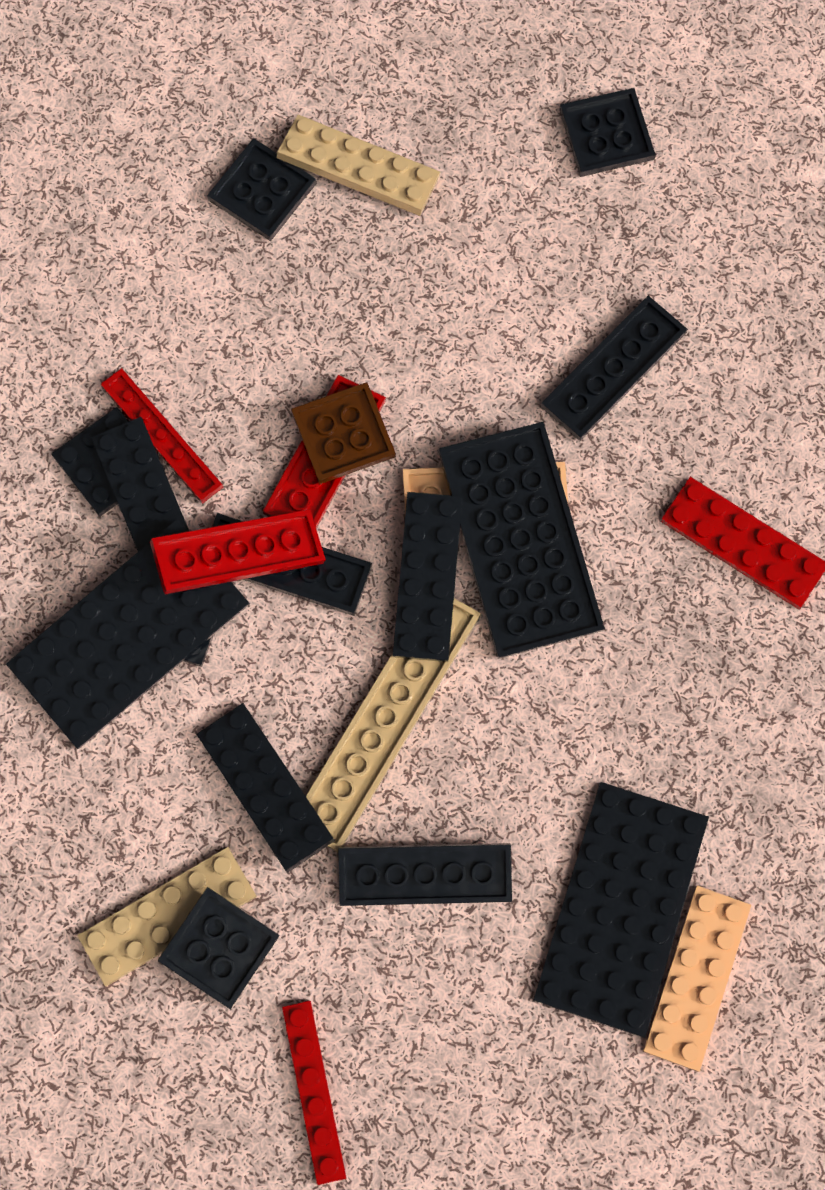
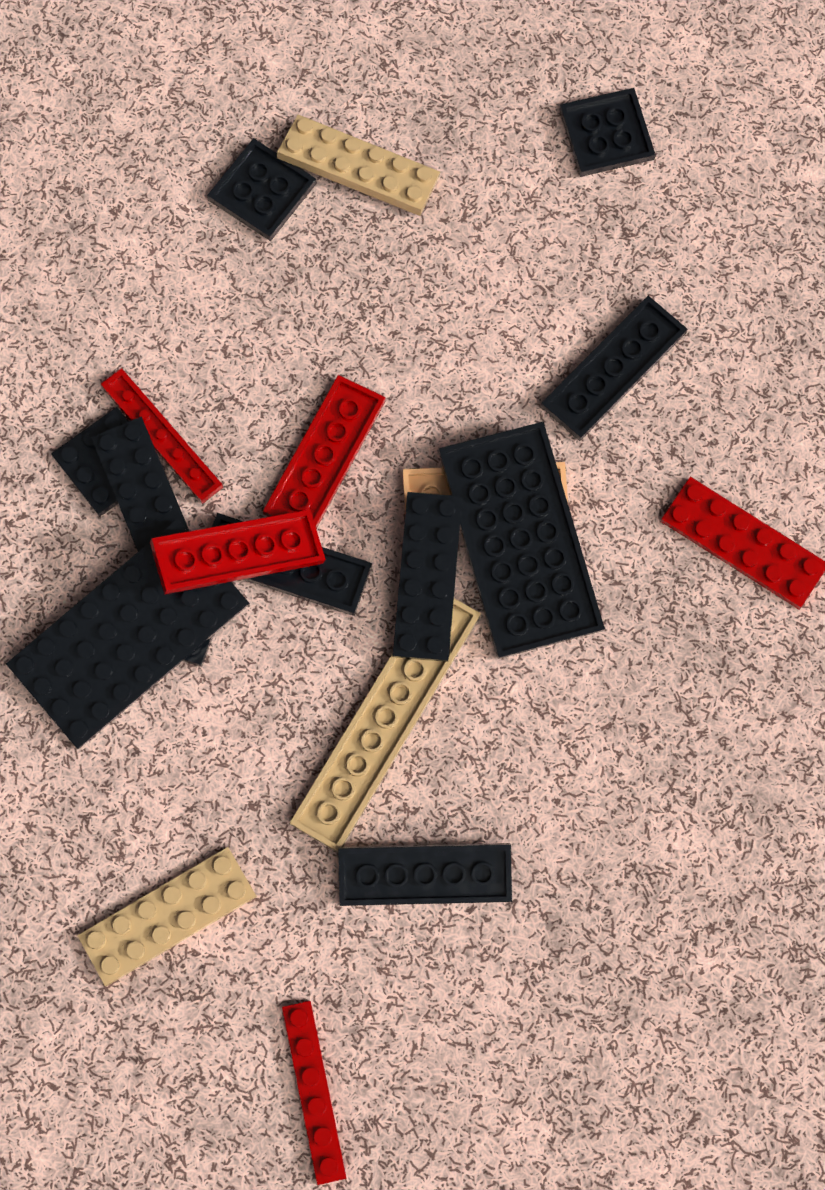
black plate [158,886,280,1009] -> none
black plate [196,703,335,873] -> none
reddish brown plate [291,382,396,485] -> none
black plate [533,782,709,1038] -> none
light nougat plate [643,886,751,1072] -> none

